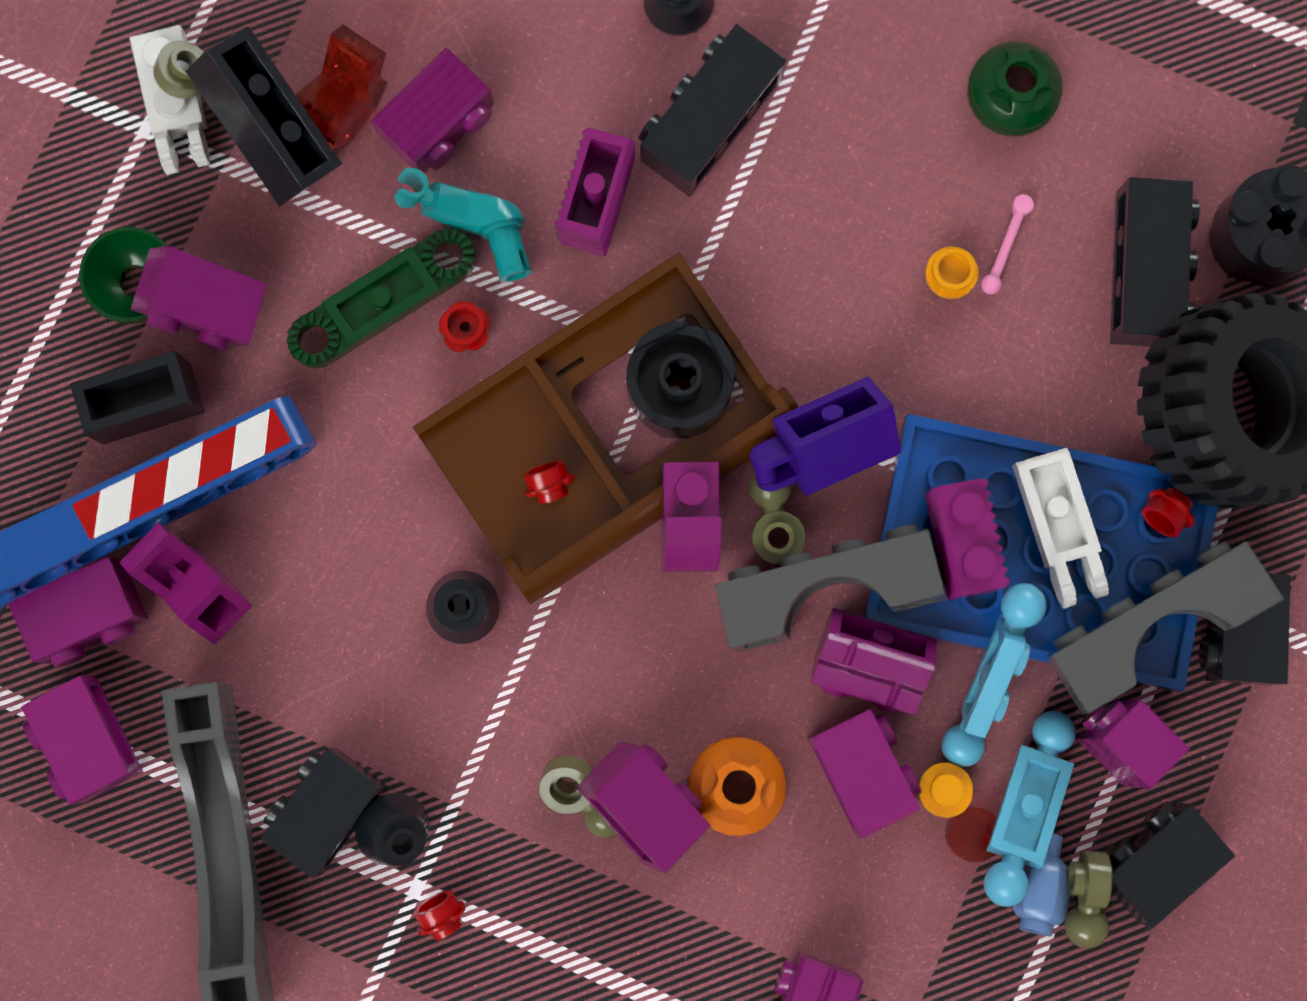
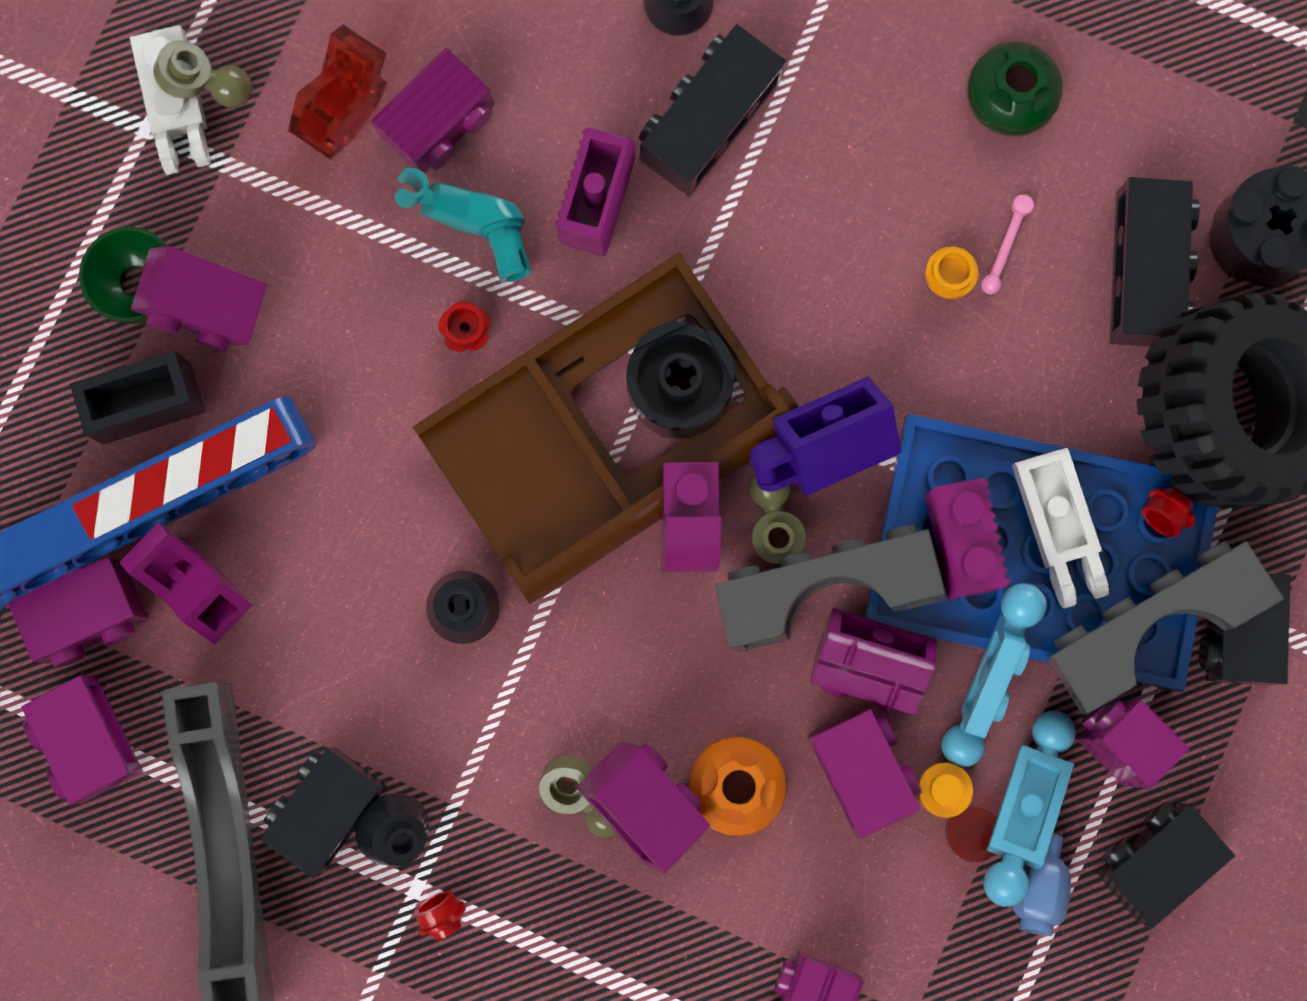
black brick [185,26,342,207] -> none
dark green plate [287,228,476,369] -> none
red plate [523,460,575,504] -> none
olive plate [1065,851,1112,949] -> none

